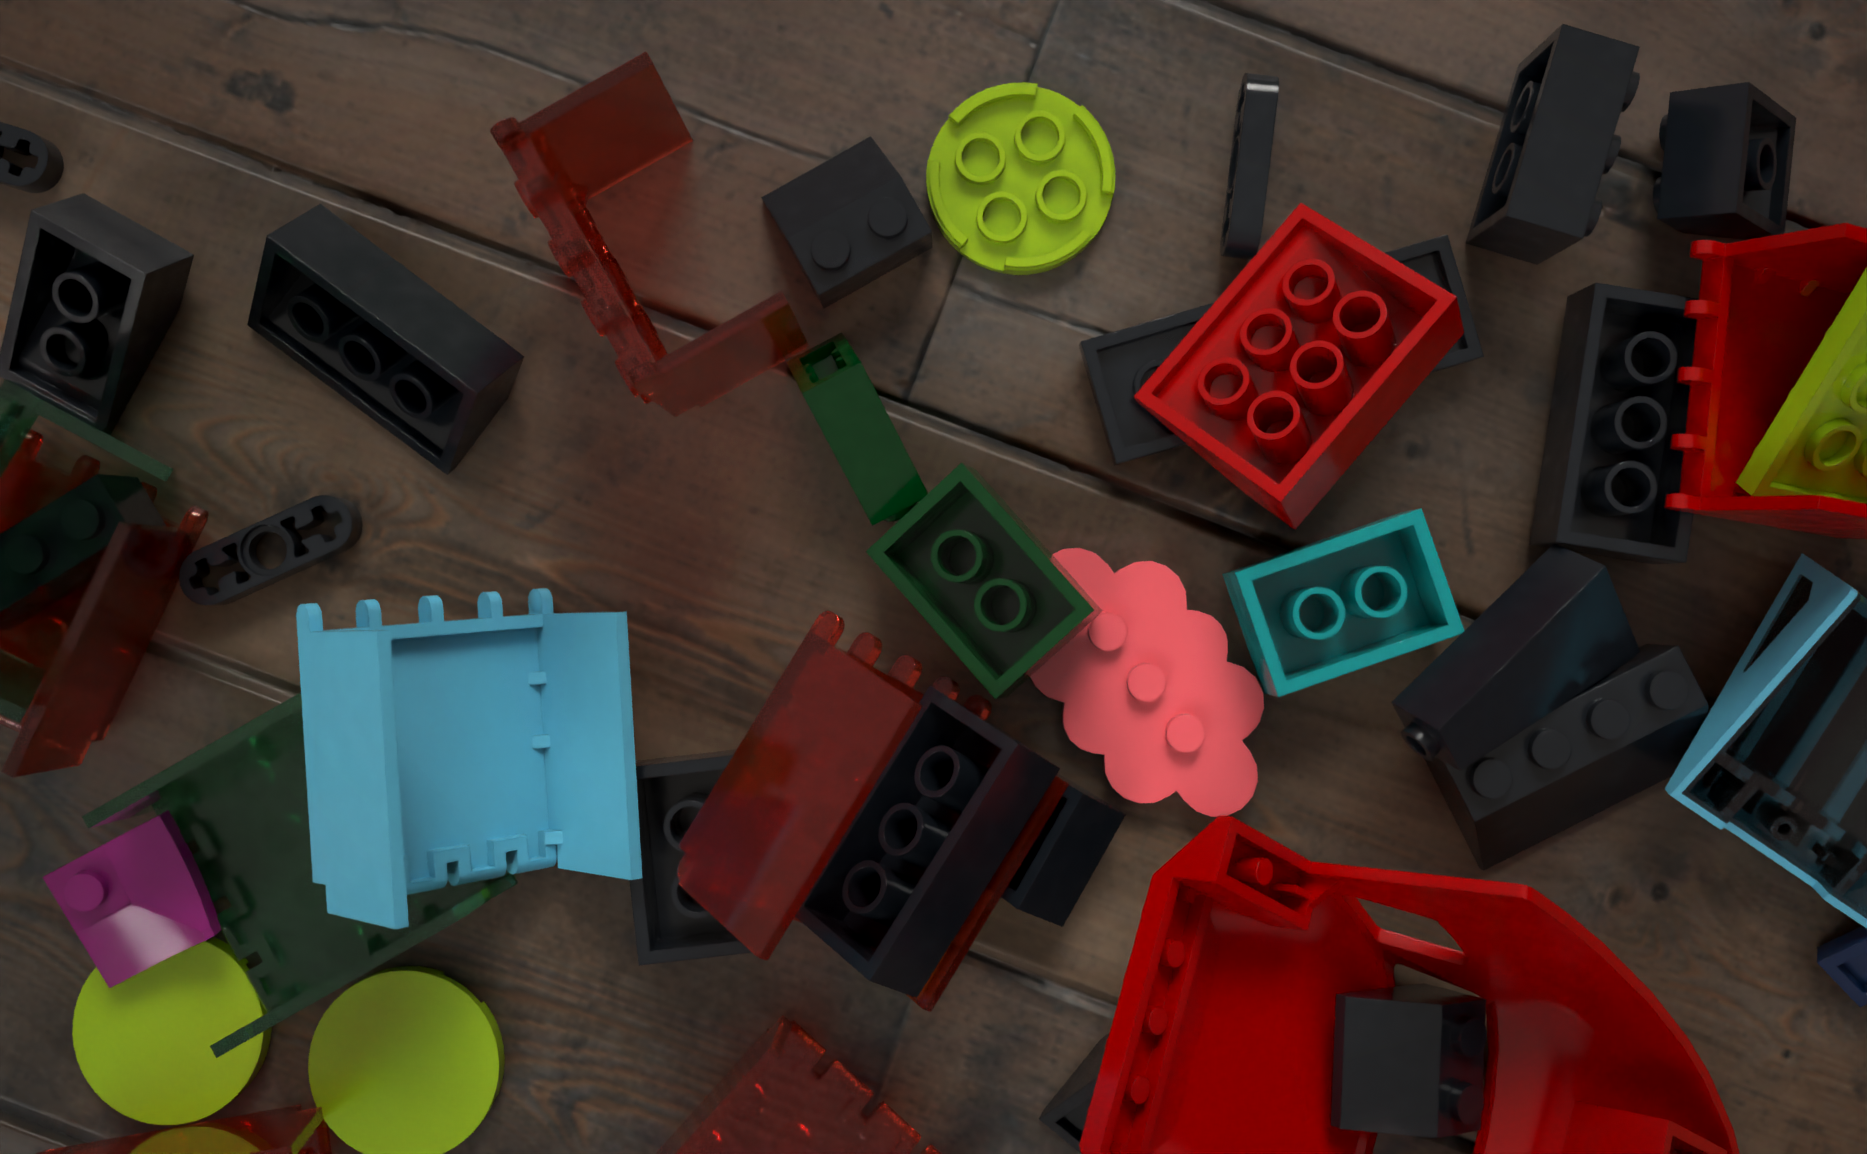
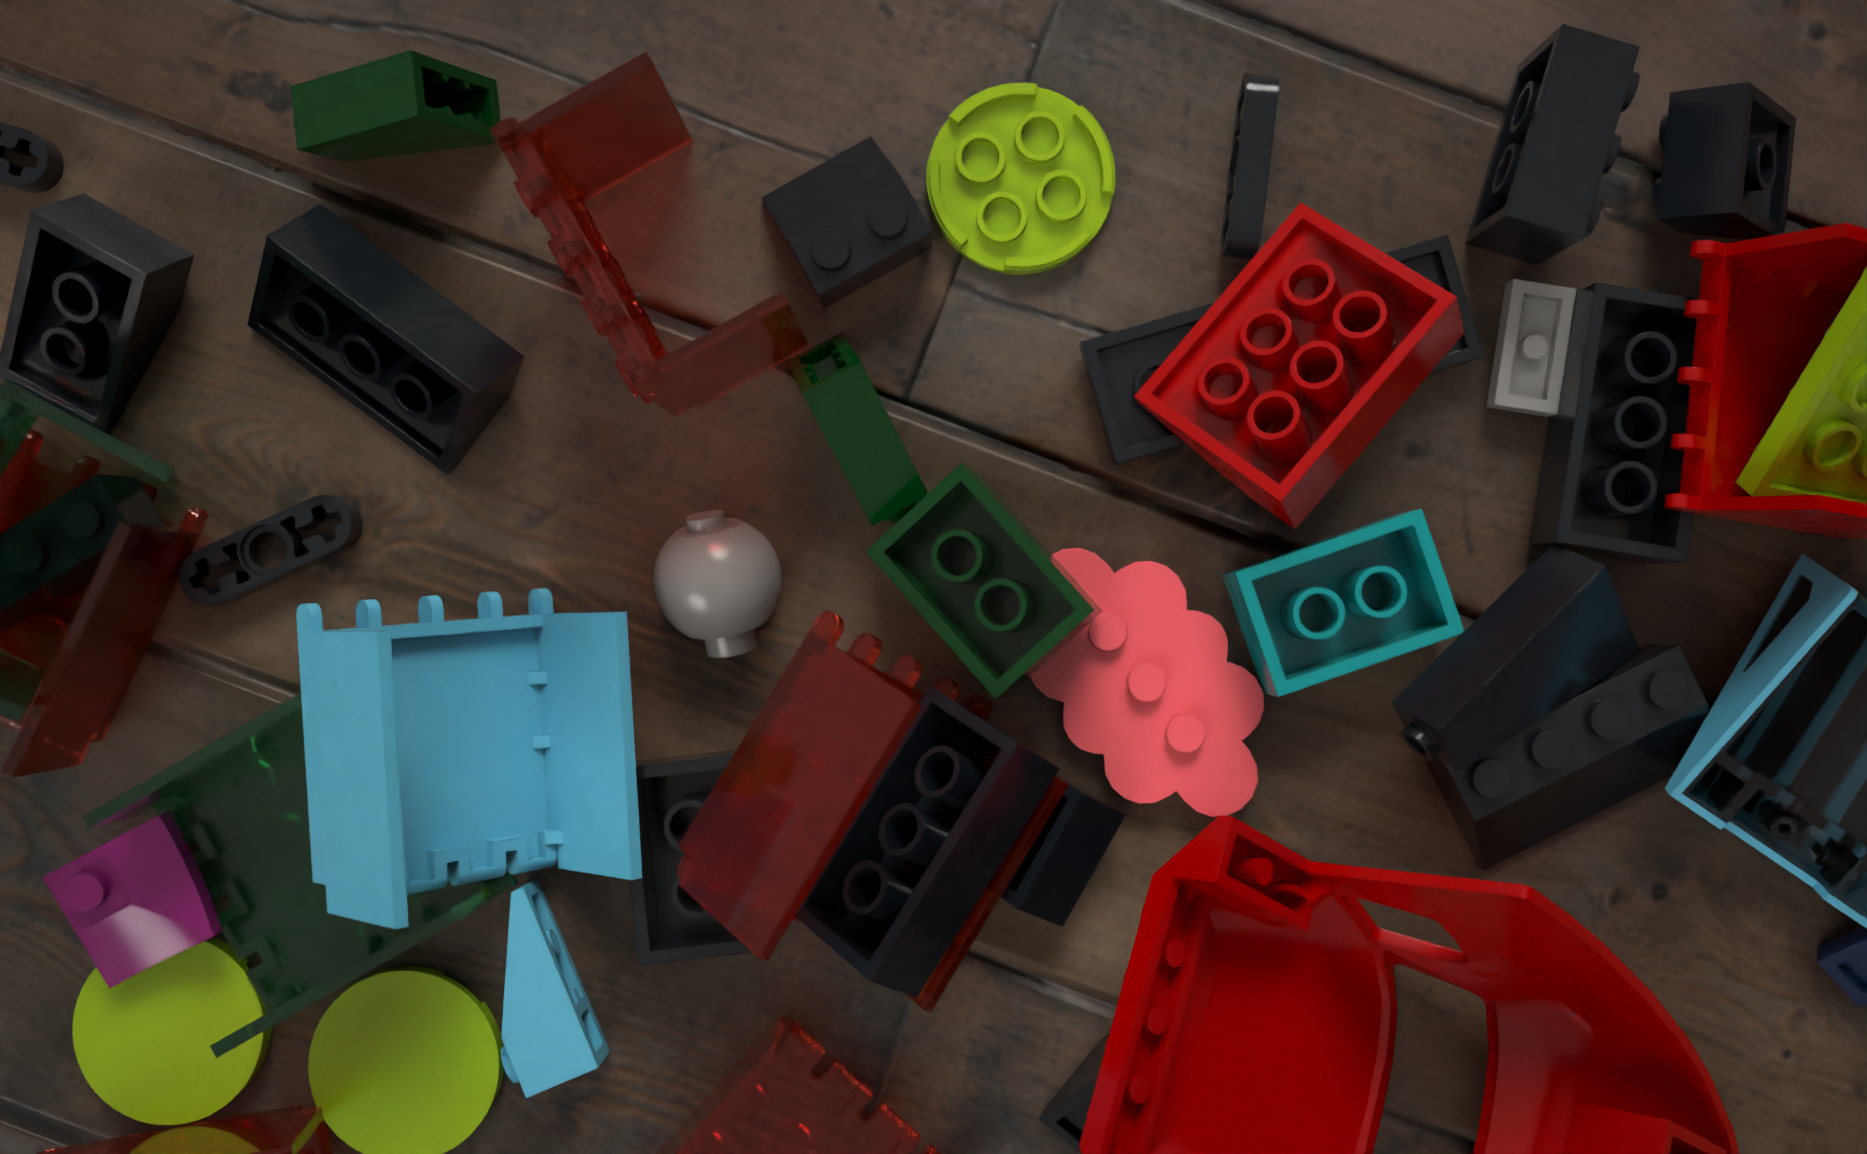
black slope [1331,983,1487,1138] -> none
none -> dark green slope [290,50,503,162]
none -> medium azure slope [501,877,610,1098]
none -> light grey brick [653,510,782,658]
none -> light grey plate [1486,279,1577,417]

